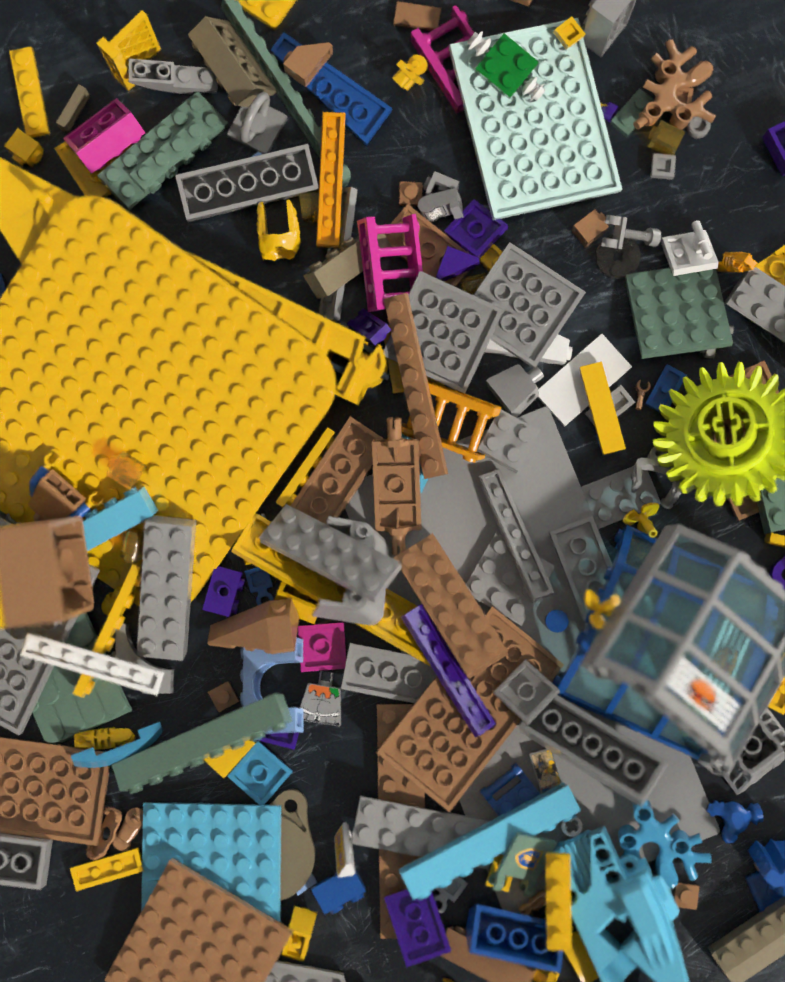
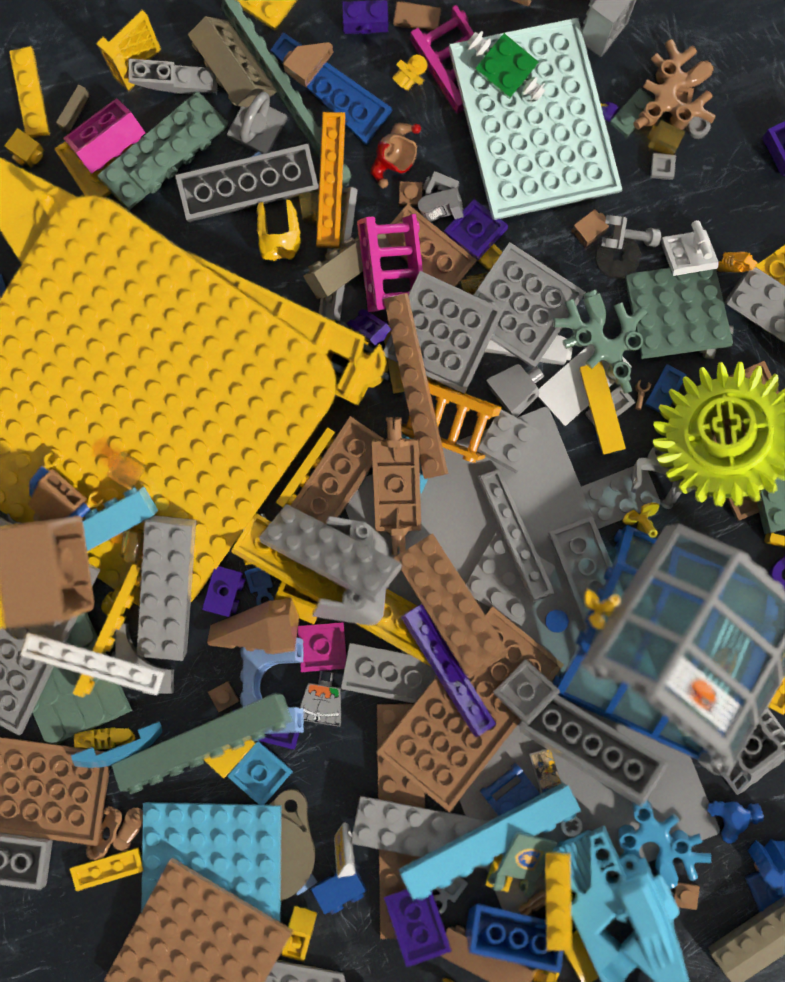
dark purple slope [436,246,480,282] -> none
yellow plate [553,17,586,50] -> none
none -> dark purple brick [343,0,388,34]
none -> medium nougat piece [371,123,421,188]
none -> sand green plant [553,290,647,394]

